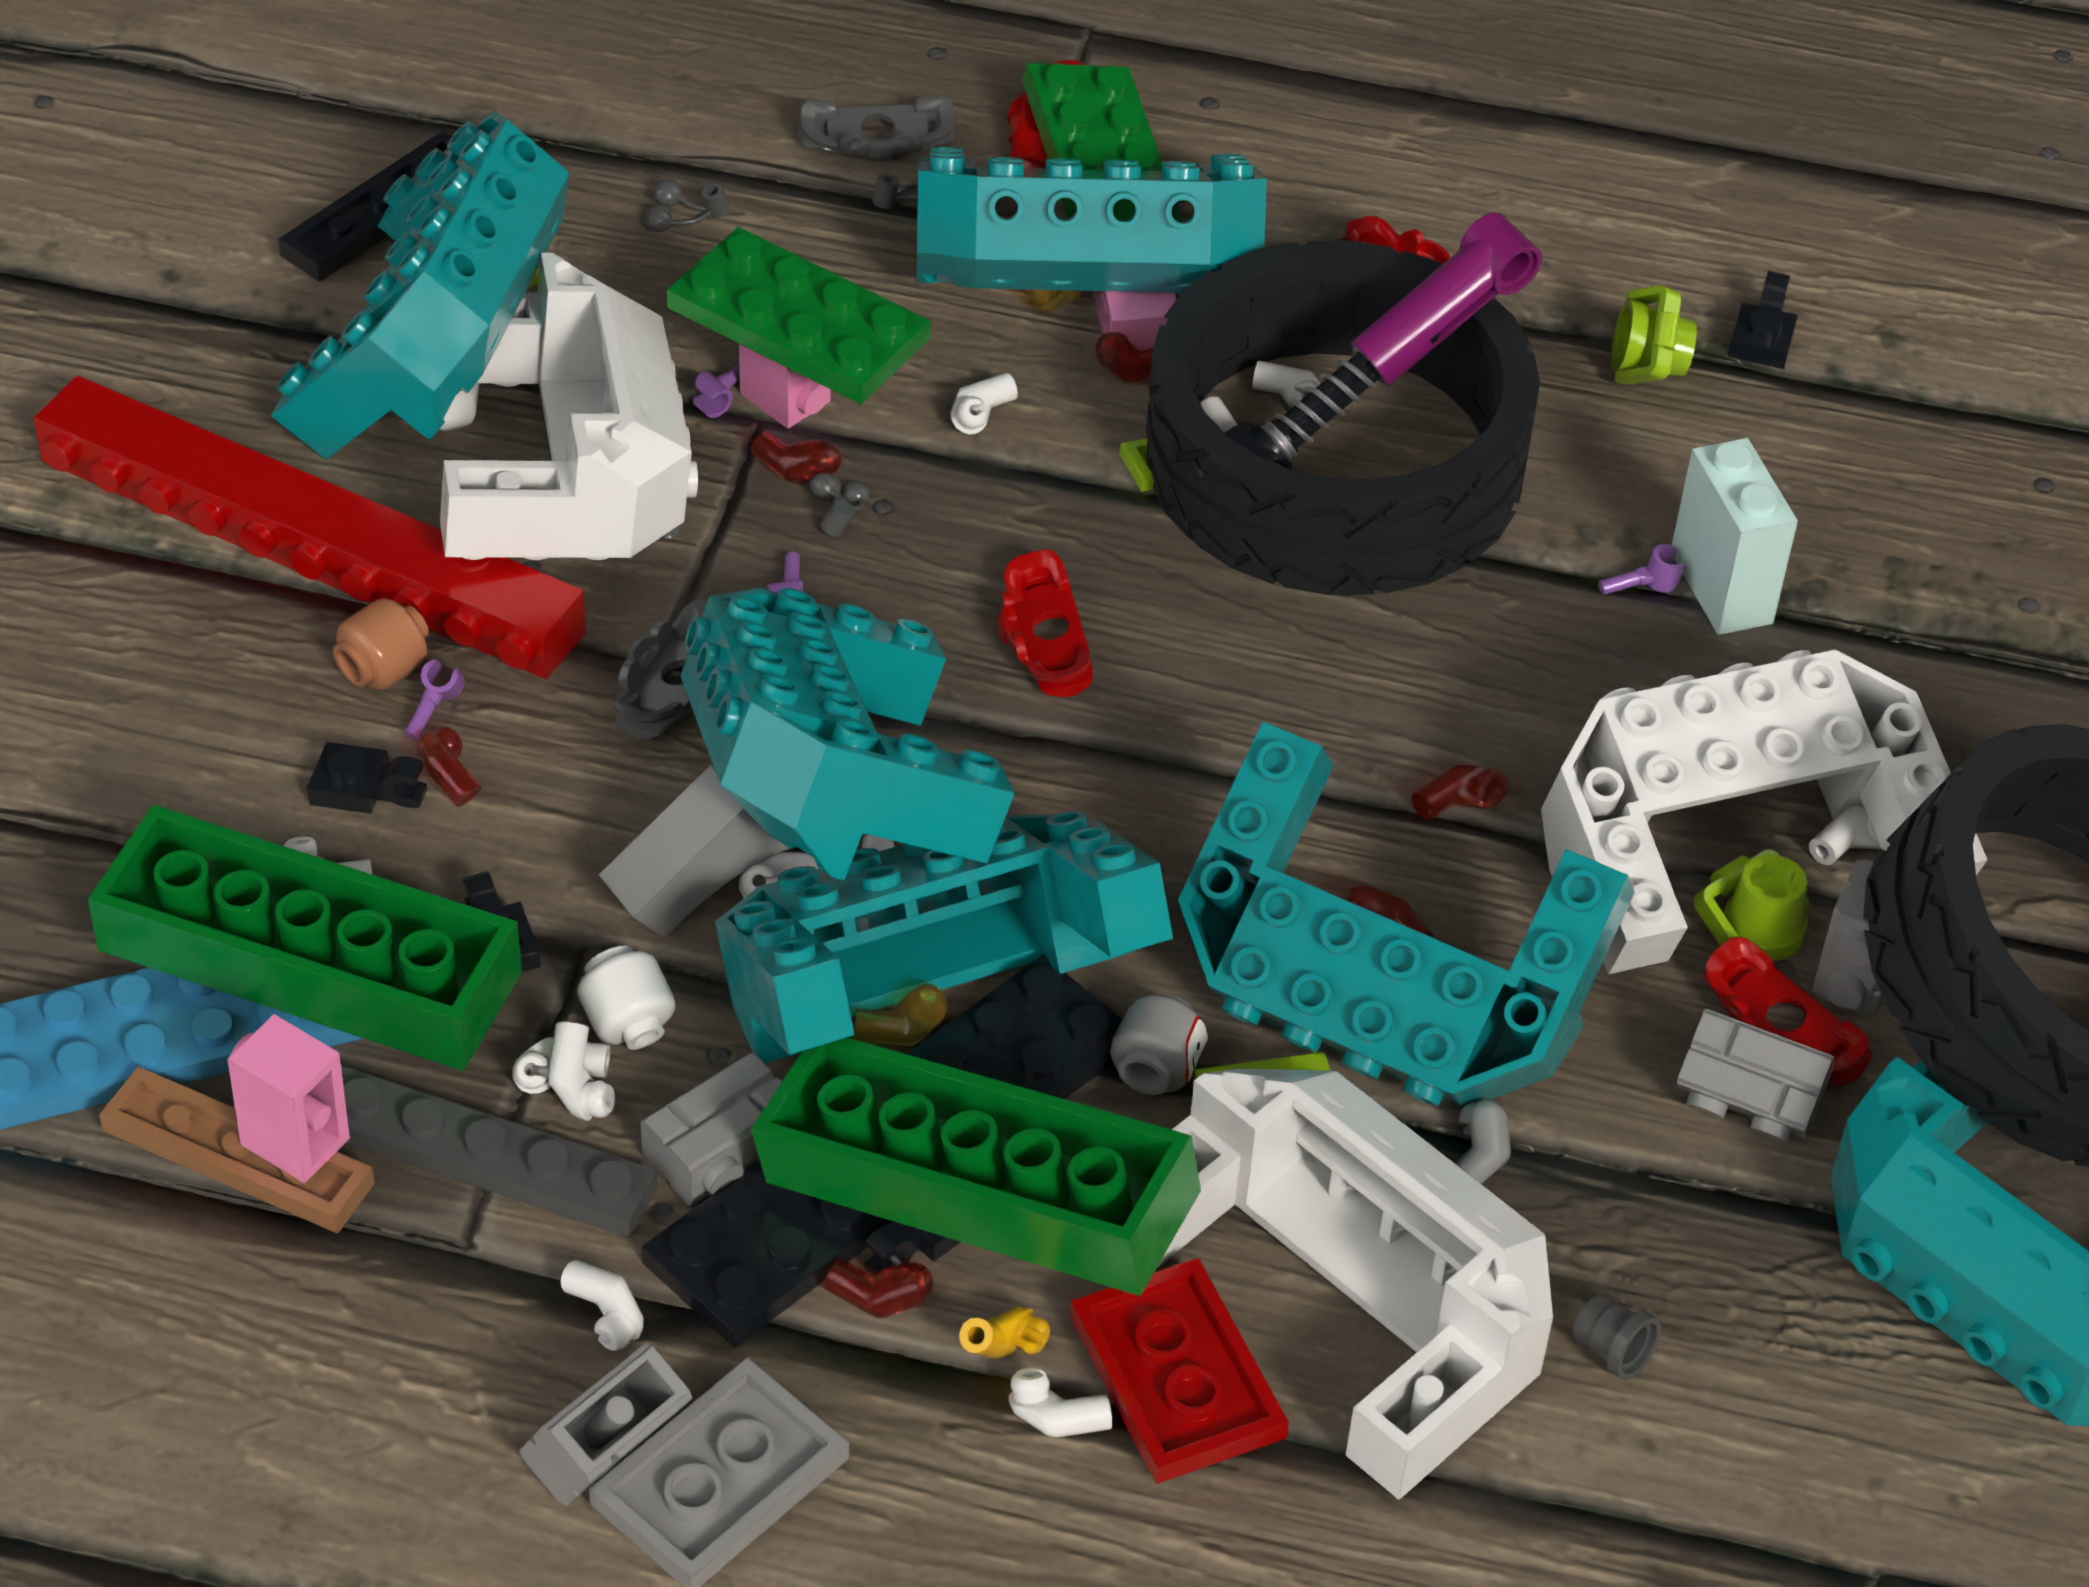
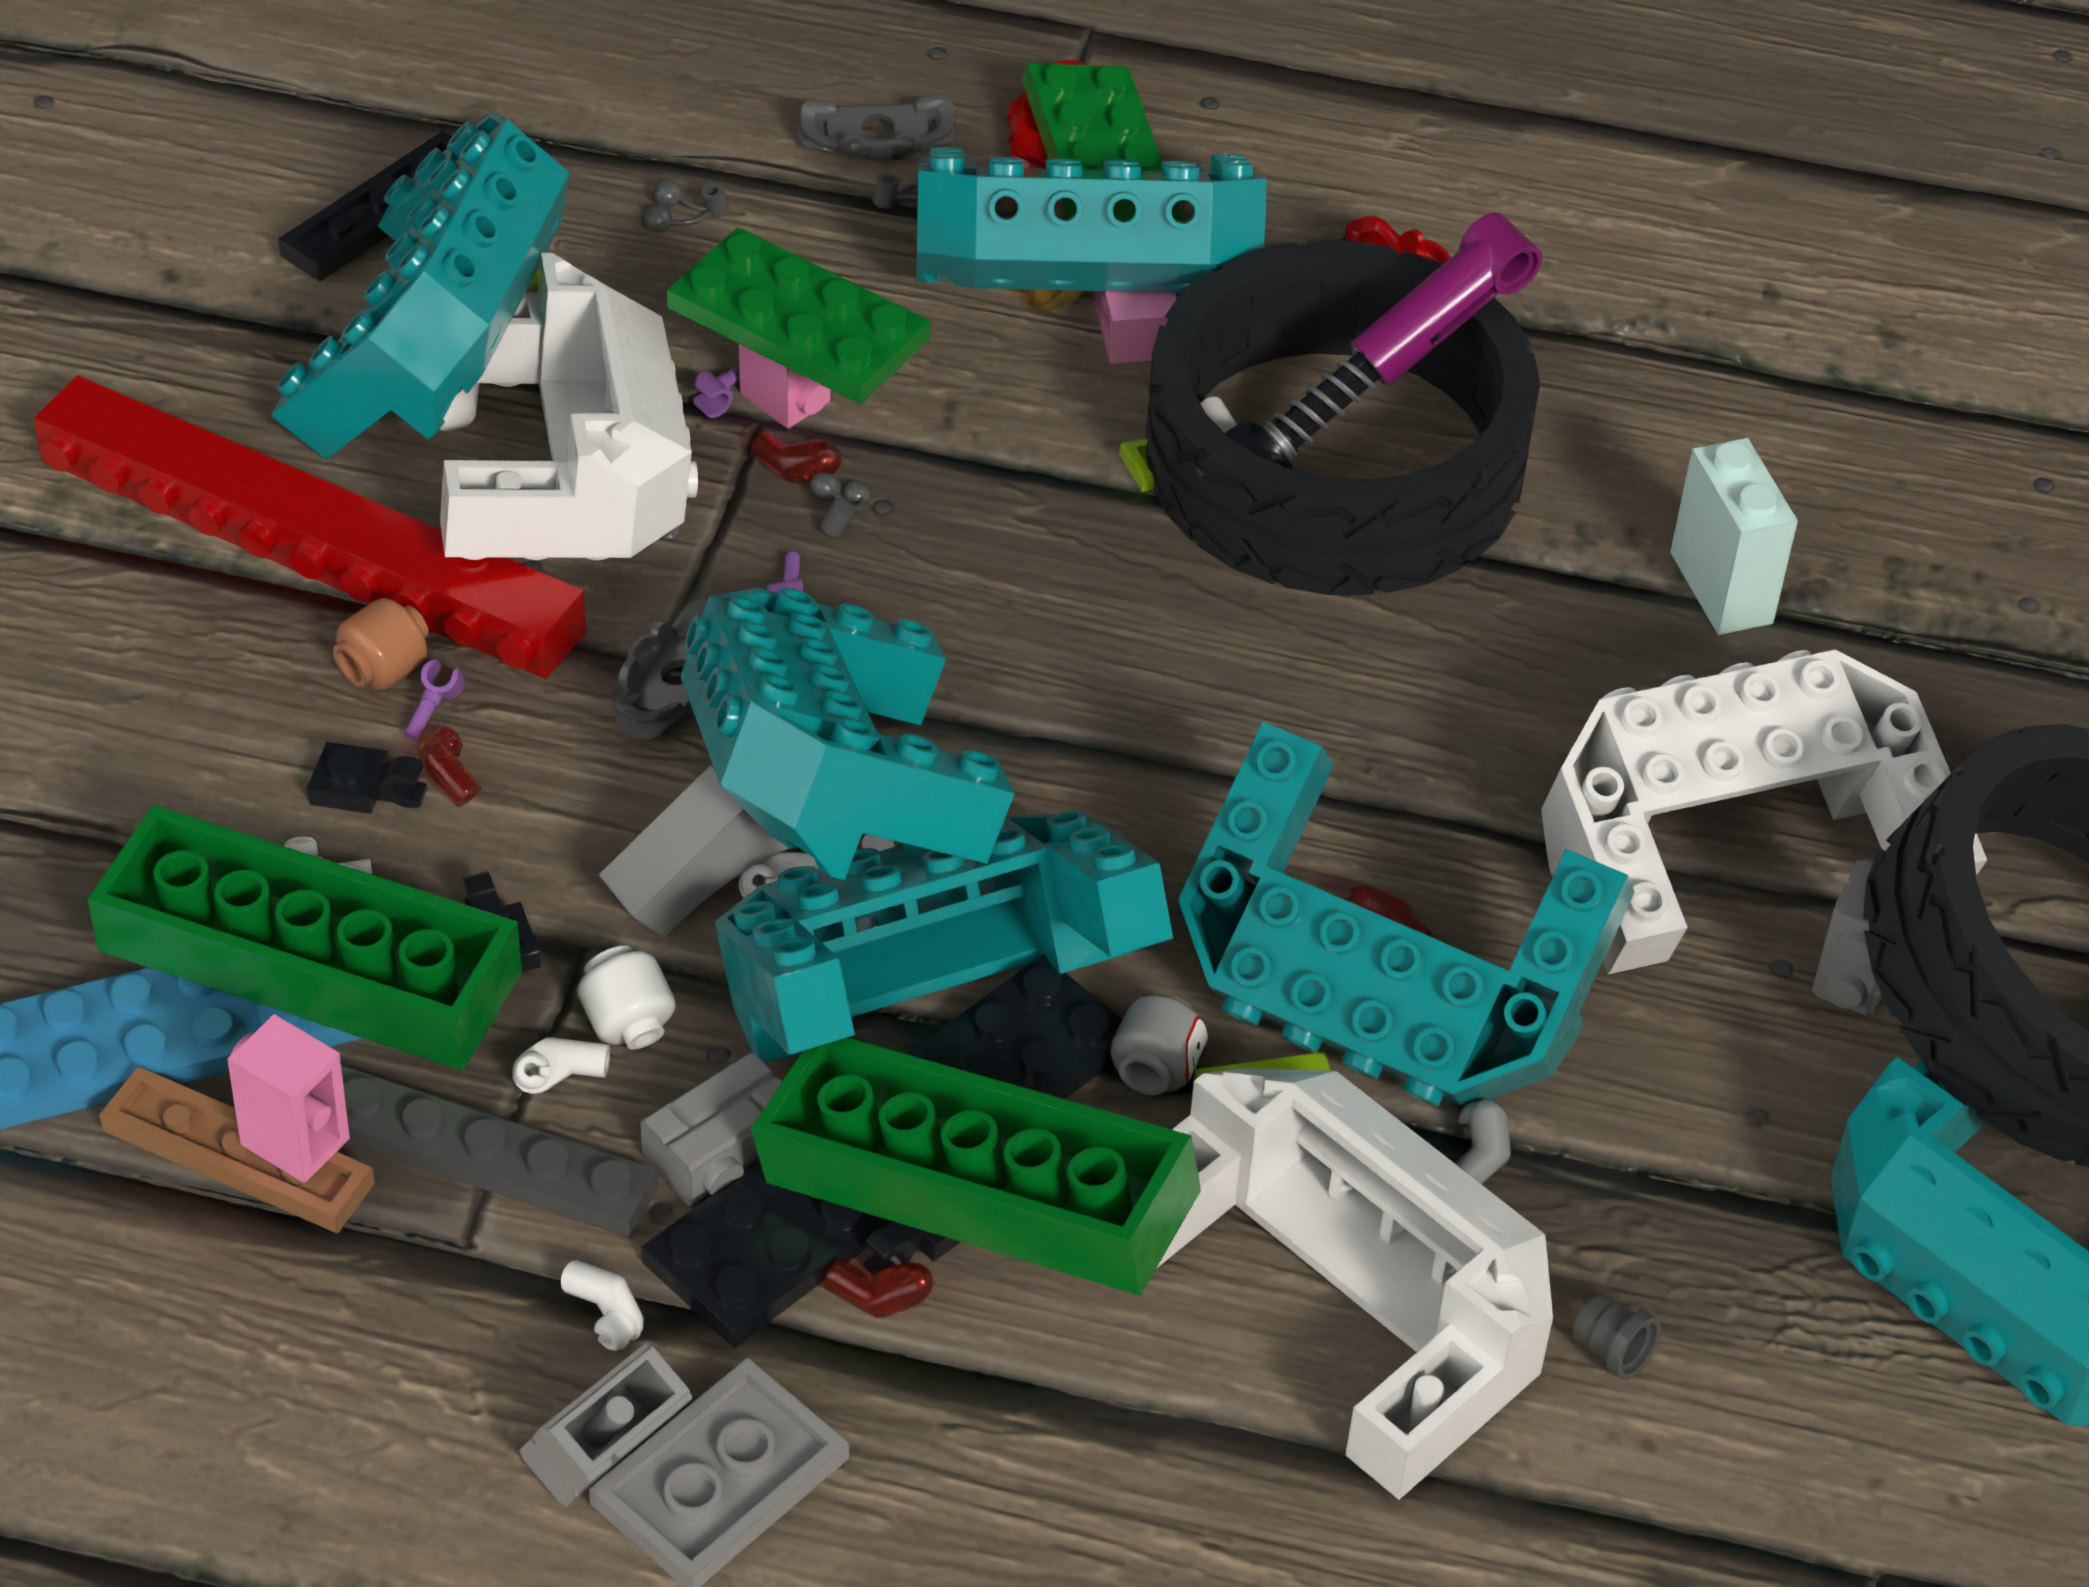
white arm [548,1022,615,1121] -> none
clear yellow arm [854,983,948,1046] -> none
white arm [950,372,1018,435] -> none
yellow arm [959,1306,1050,1360] -> none
red piece [997,549,1093,698] -> none
white arm [1008,1368,1112,1438] -> none
red plate [1069,1257,1289,1485] -> none
clear red arm [1095,332,1154,383] -> none
white arm [1252,360,1320,407] -> none
clear red arm [1411,764,1509,820] -> none
medium lavender hand [1598,544,1686,595] -> none
lime piece [1611,285,1697,385] -> none
light grey brick [1677,1008,1835,1143] -> none
lime piece [1693,849,1810,961] -> none
red piece [1702,937,1872,1086] -> none
black plate [1728,271,1798,369] -> none
white arm [1809,806,1881,865] -> none

